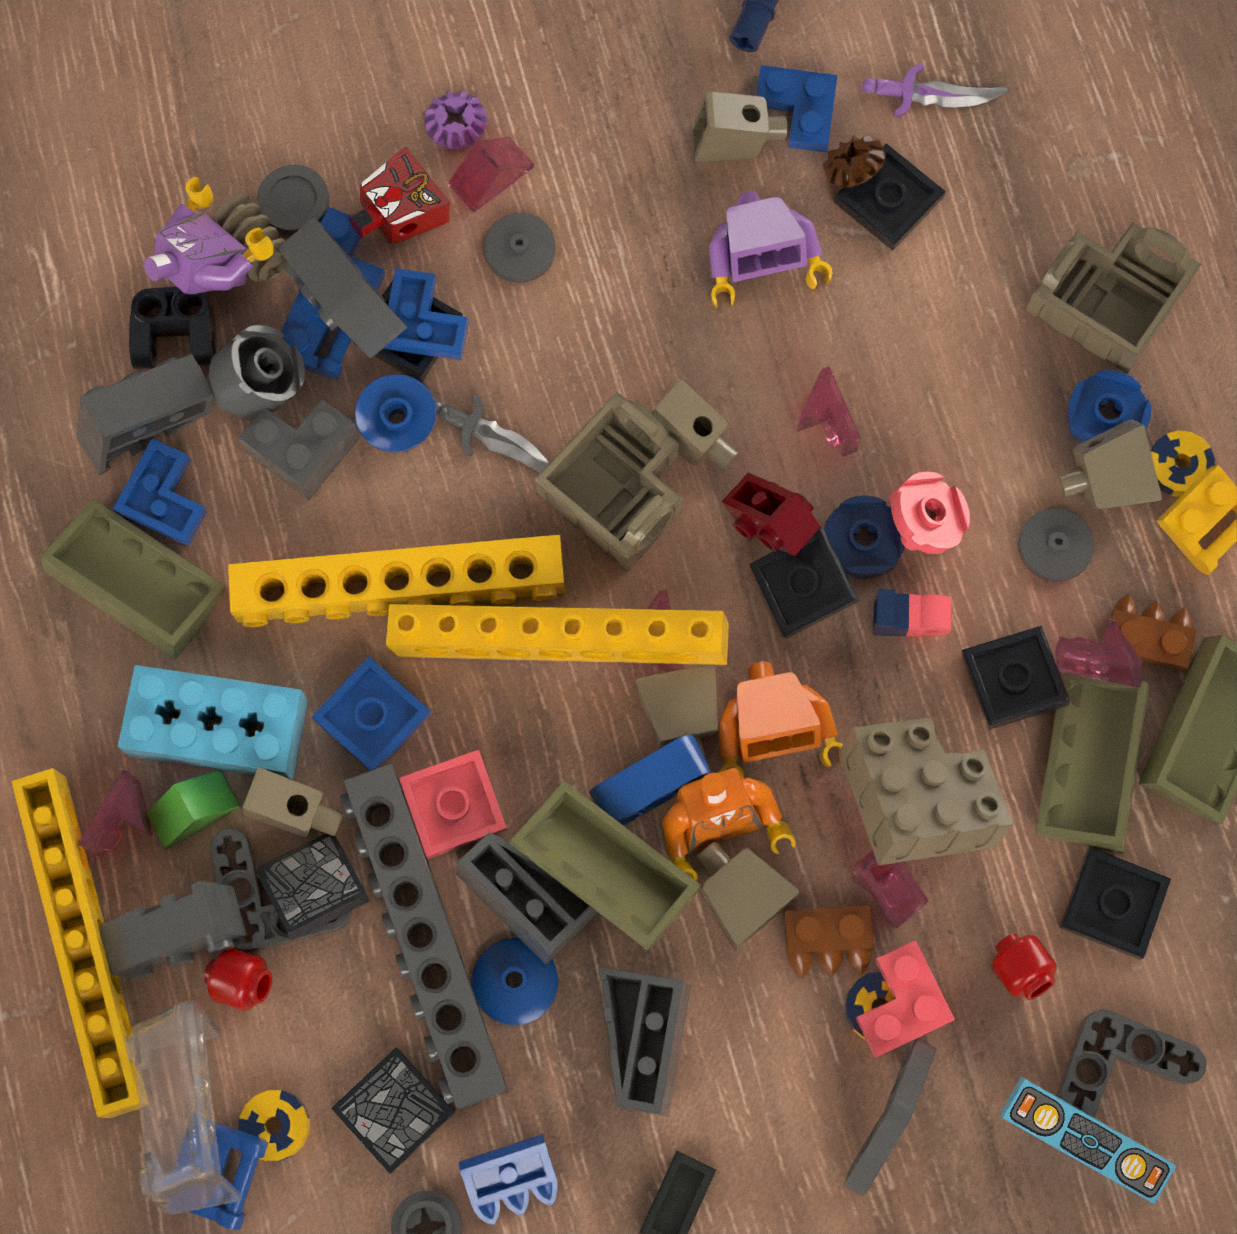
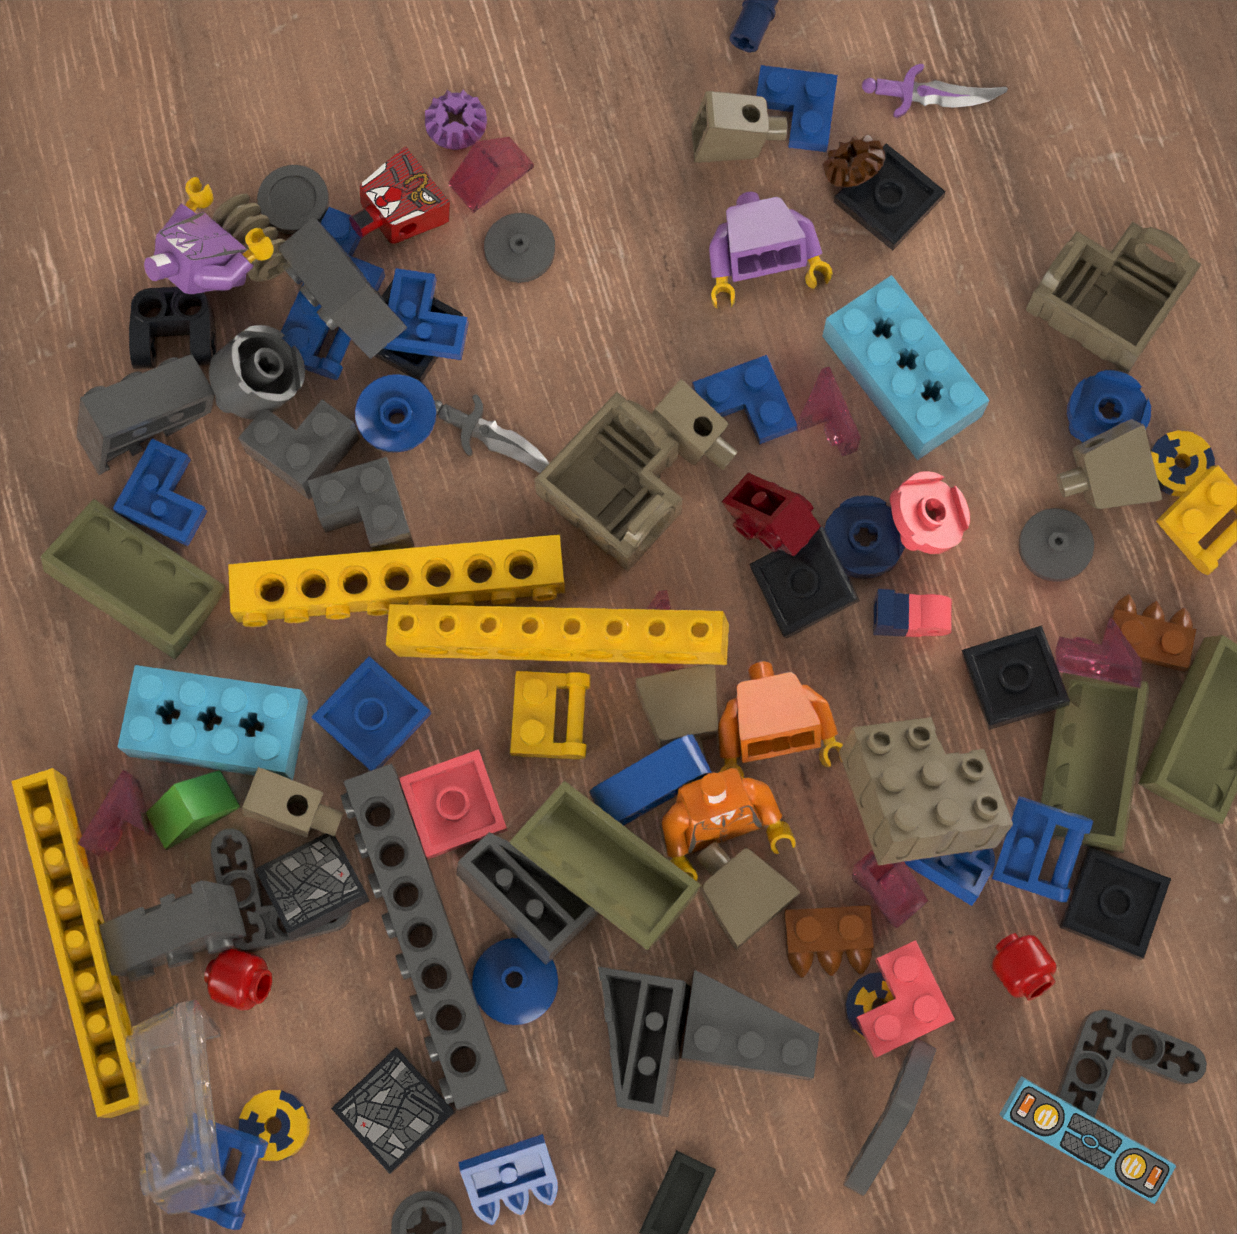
none -> dark grey brick [307,457,415,551]
none -> yellow plate [510,671,591,759]
none -> dark grey wedge [681,969,819,1081]
none -> blue plate [692,355,798,445]
none -> medium azure brick [822,275,989,460]
none -> blue plate [902,848,995,906]
none -> blue plate [992,796,1094,902]

